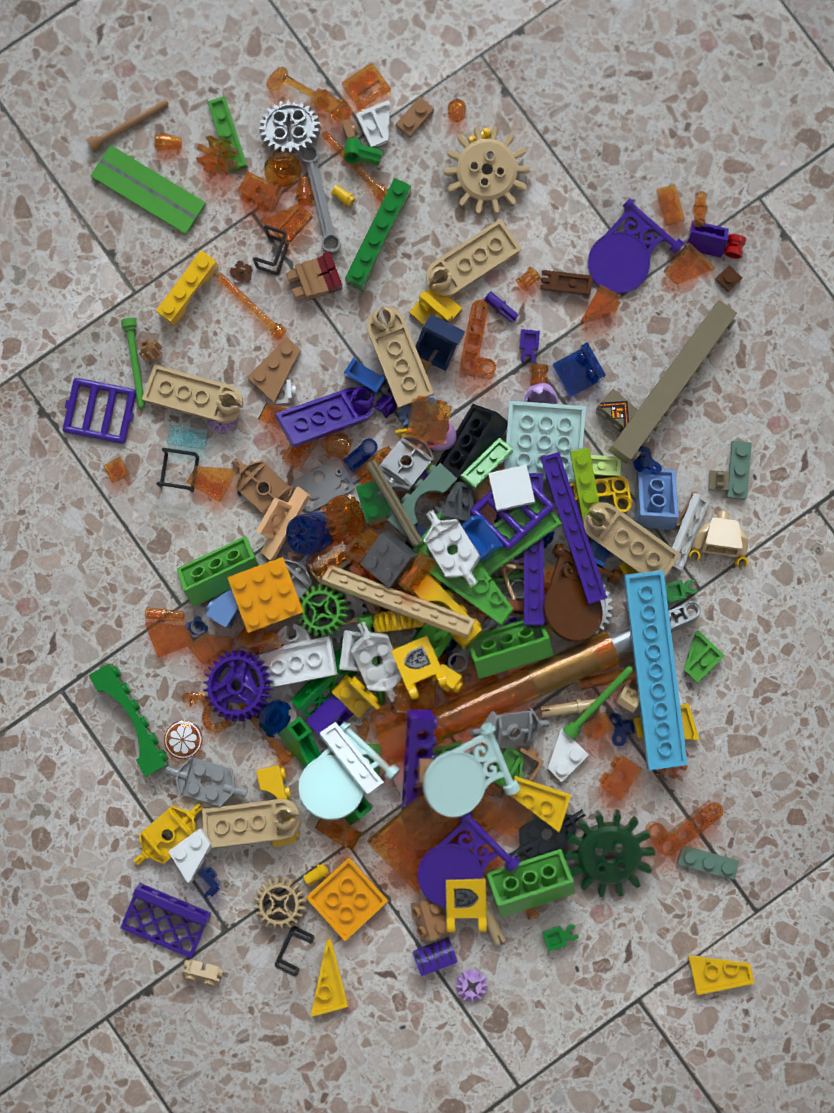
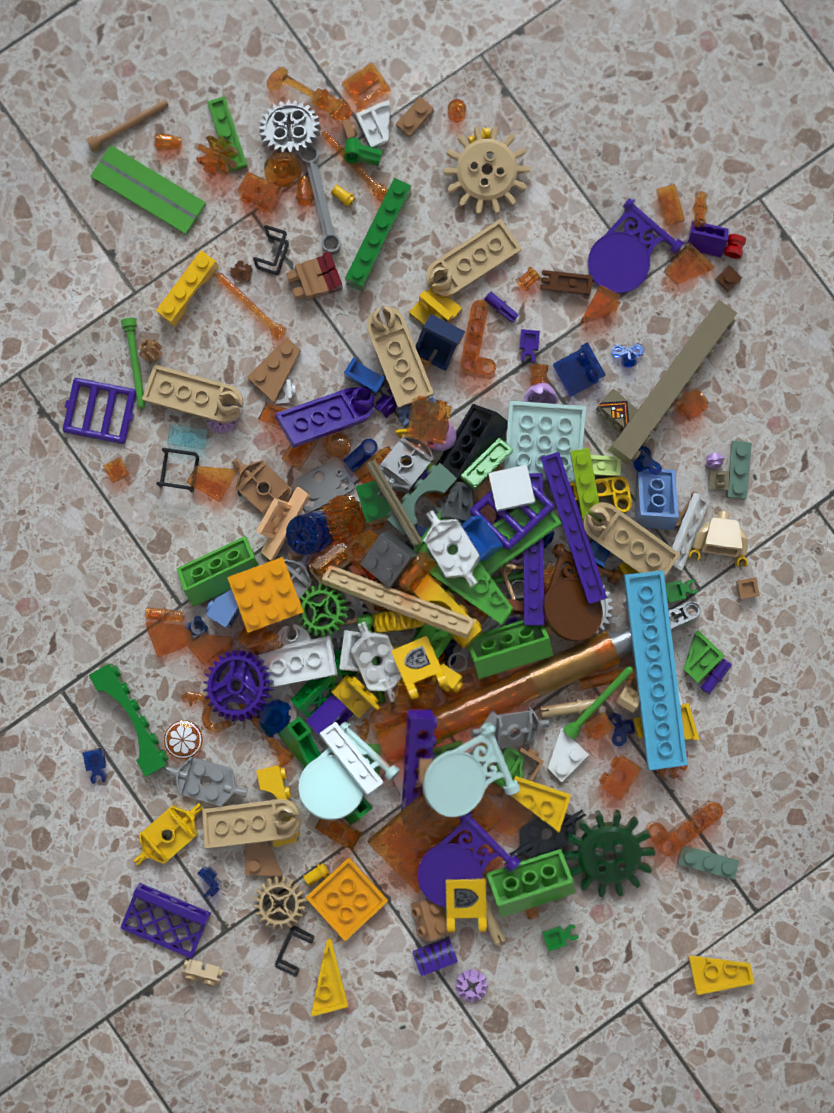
white wing [168,829,212,883] -> none
clear orange wing [261,203,313,245] -> none
none -> clear blue plate [82,748,107,784]
none -> medium nougat wing [244,841,283,876]
none -> clear blue piece [611,343,645,368]
none -> clear orange brick [676,389,708,422]
none -> dark purple axle [700,659,732,695]
none -> lavender plate [705,453,725,469]
none -> medium nougat plate [736,577,760,600]

